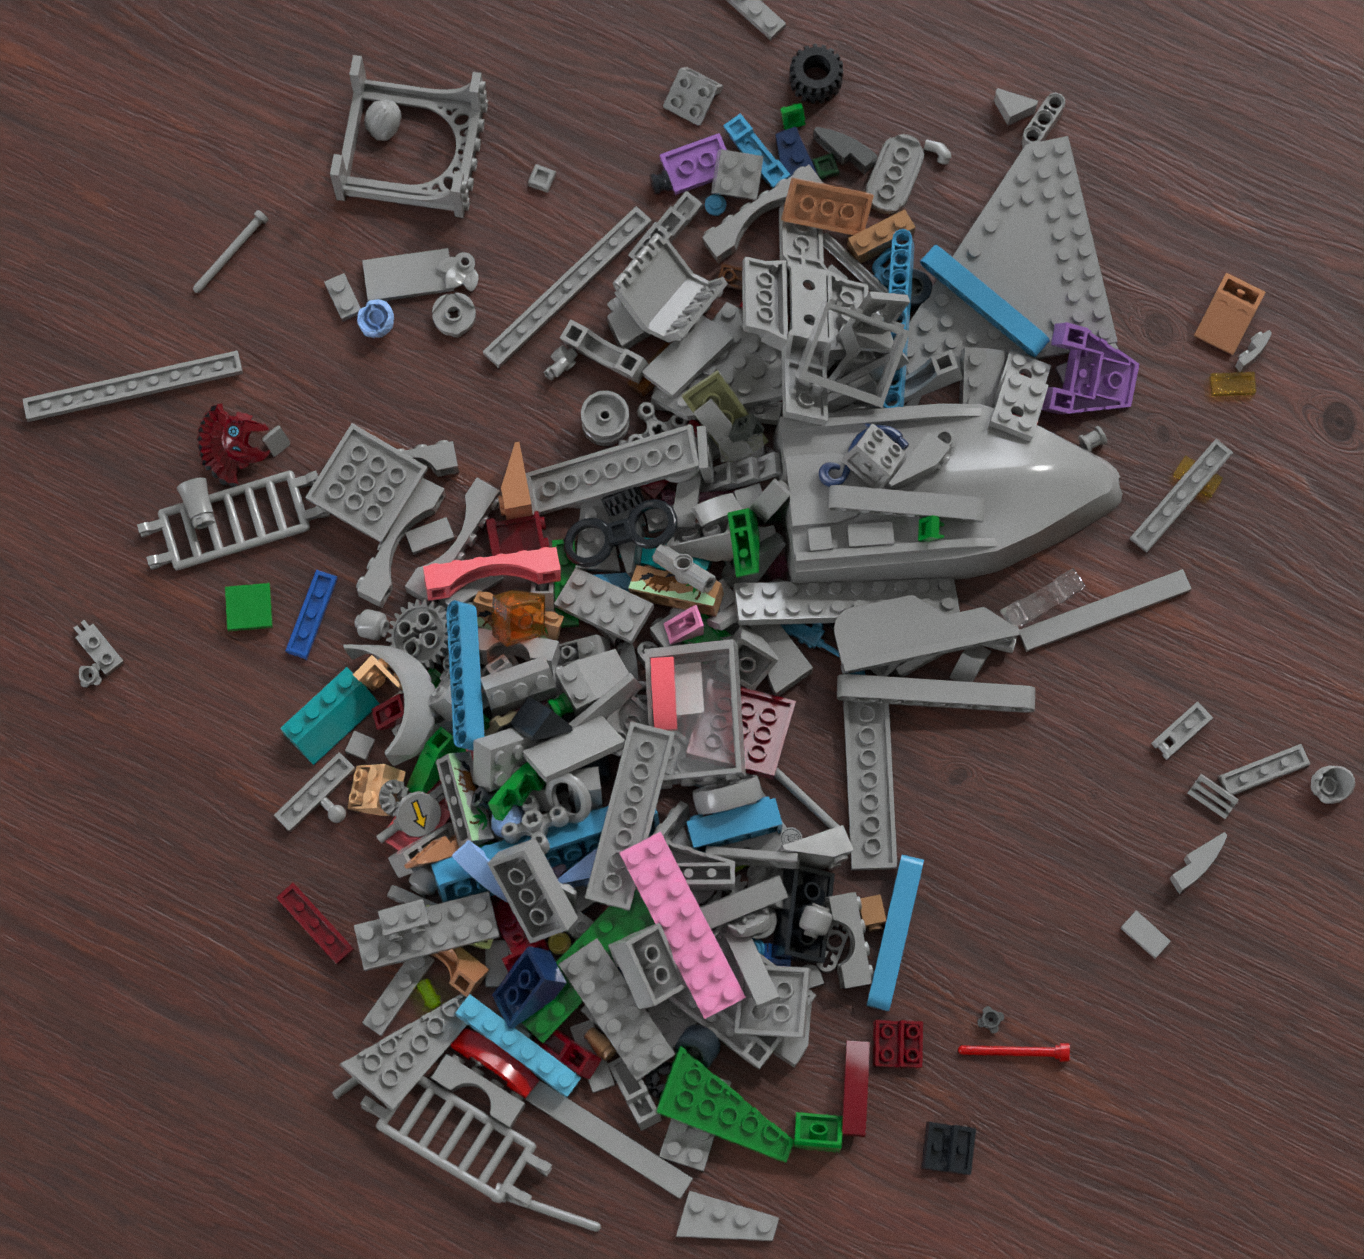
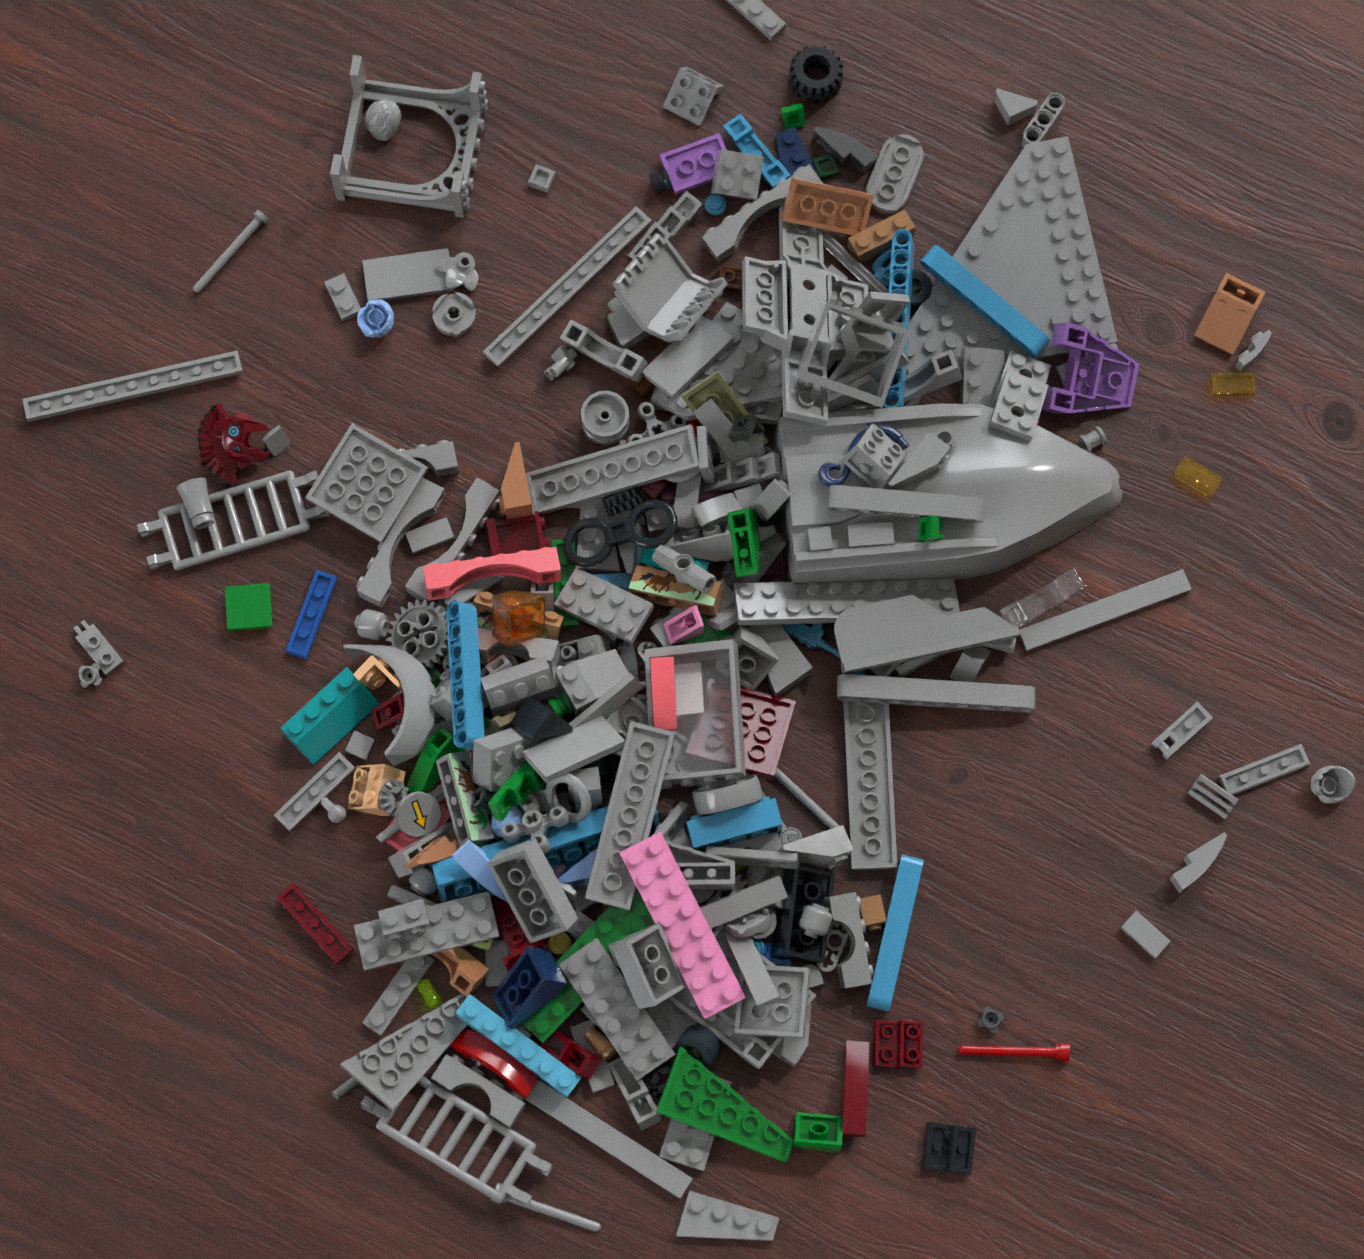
light grey arm [924,139,951,165] -> none
light grey tile [1130,439,1233,553] -> none

